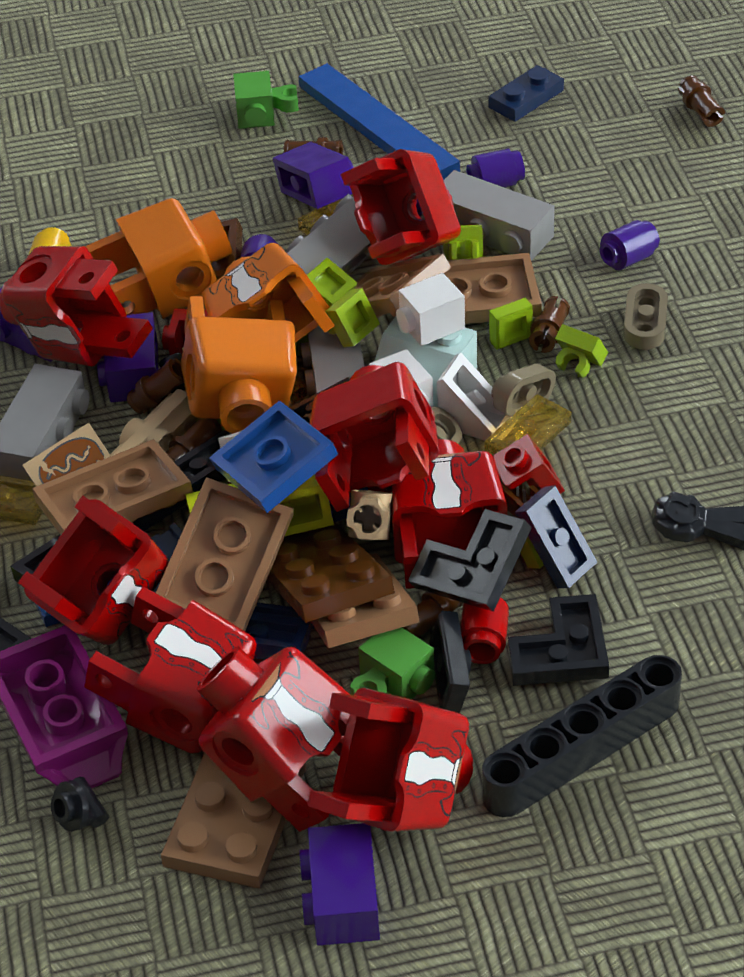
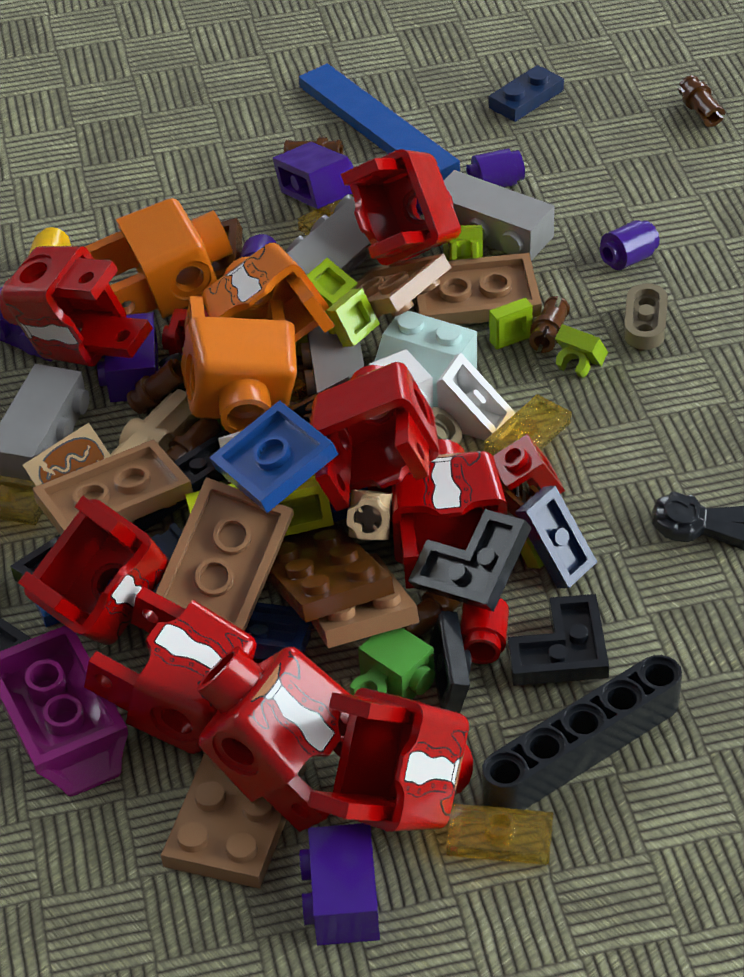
black plate [51,777,109,832] -> none
bright green brick [233,71,299,129] -> none
white brick [396,273,465,346] -> none
dark tan plate [491,364,556,417] -> none
none -> clear yellow plate [446,804,554,865]

